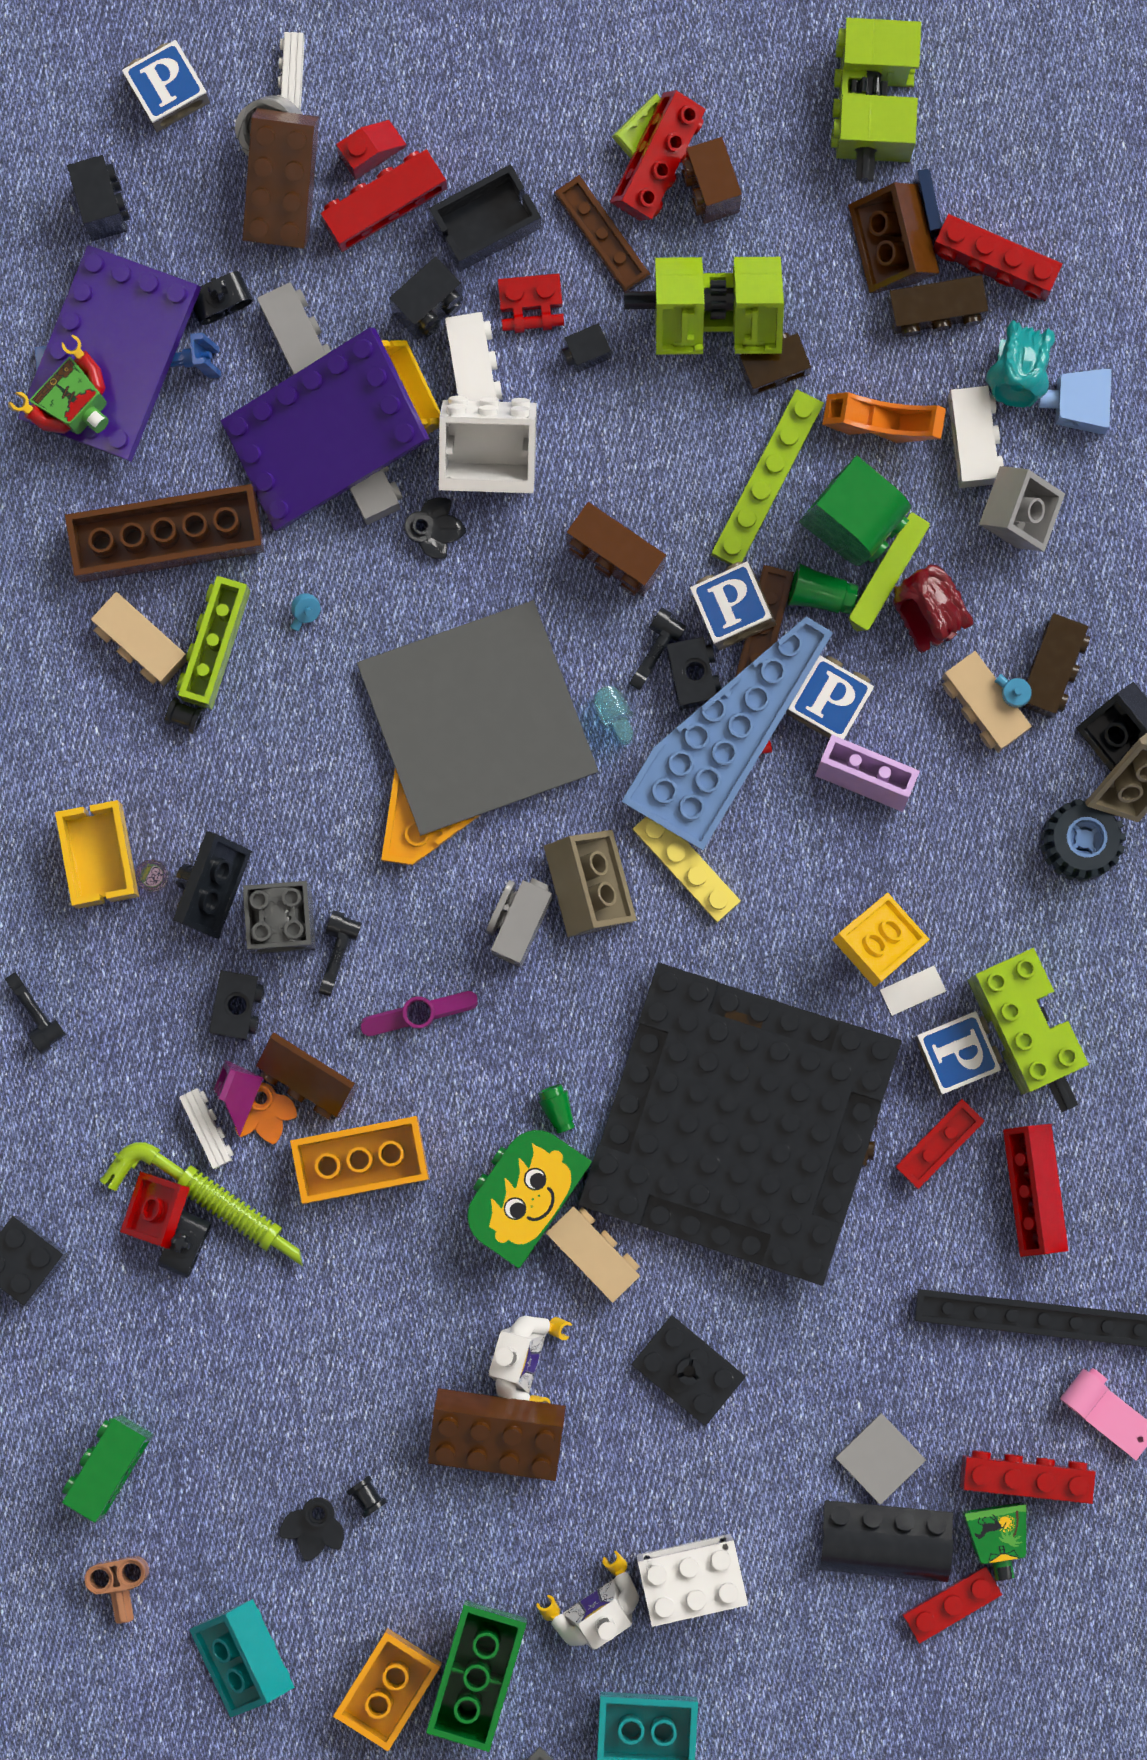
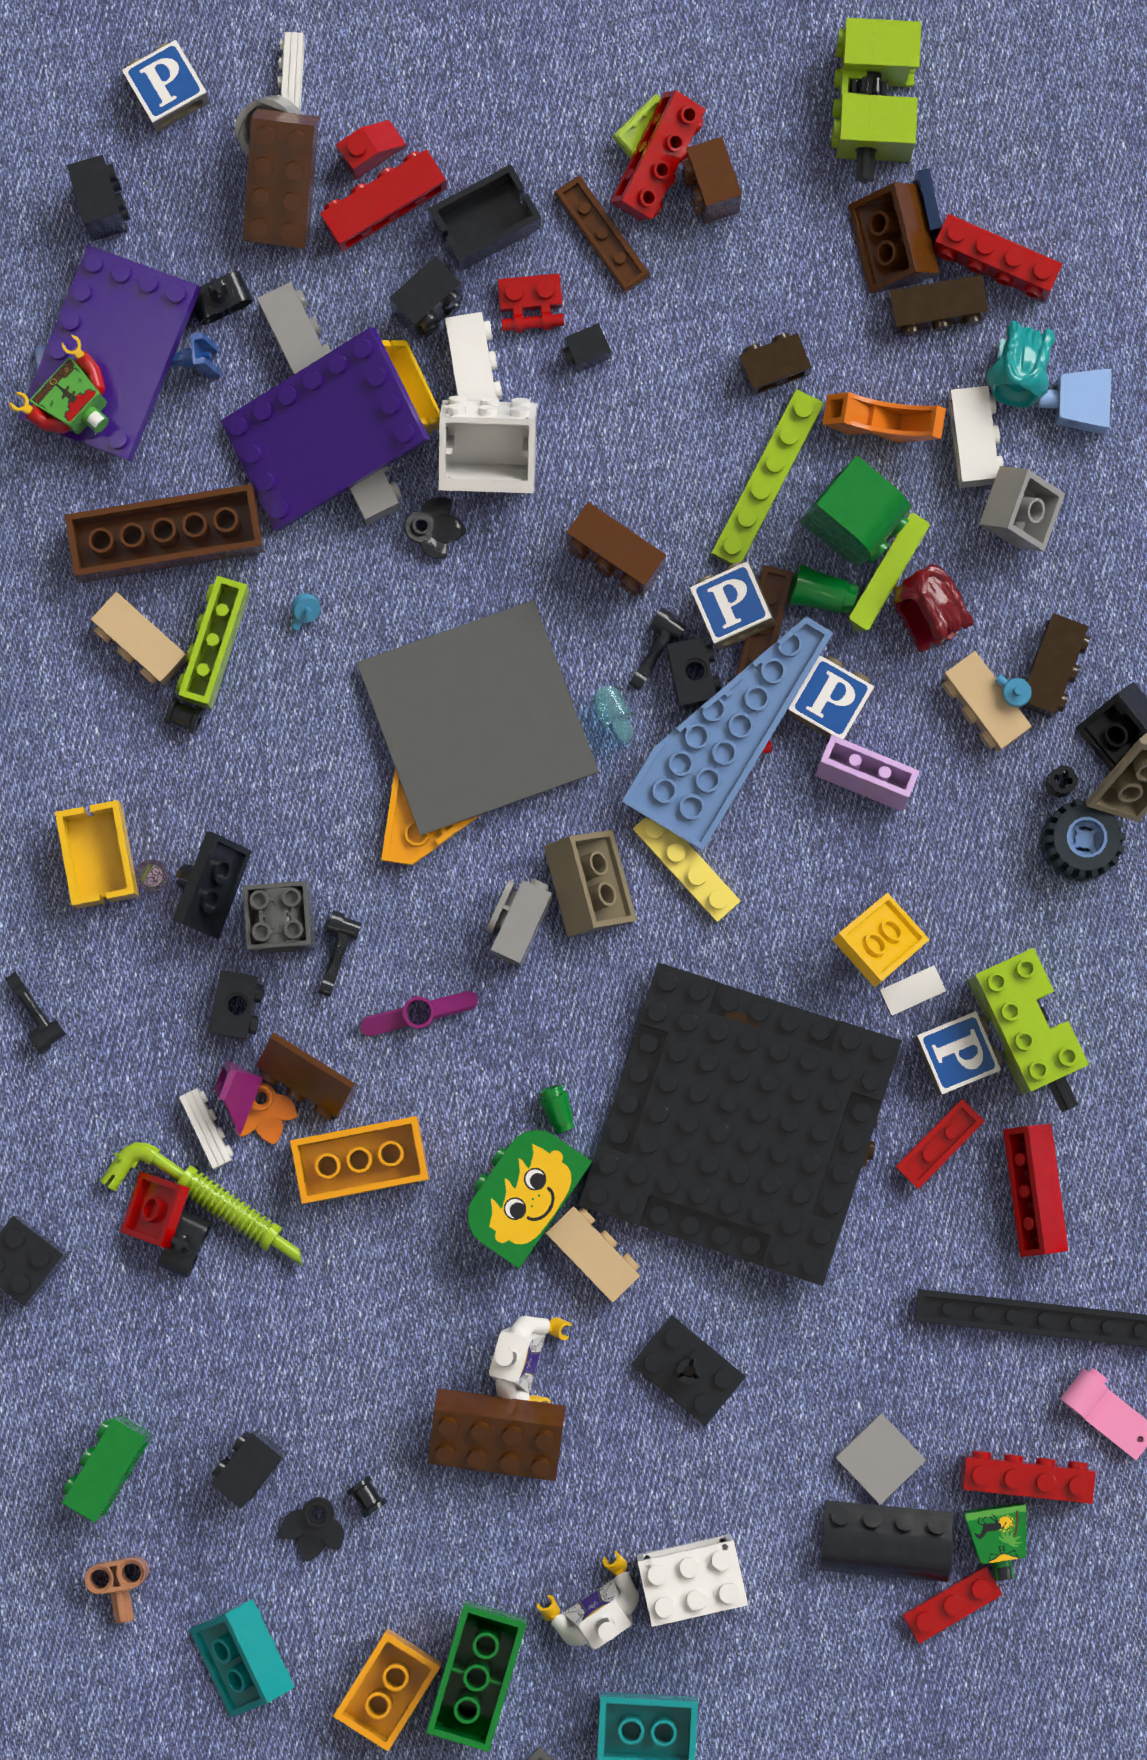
lime piece [624,257,784,355] -> none
none -> black brick [211,1429,287,1509]
none -> black bush [1045,765,1078,797]

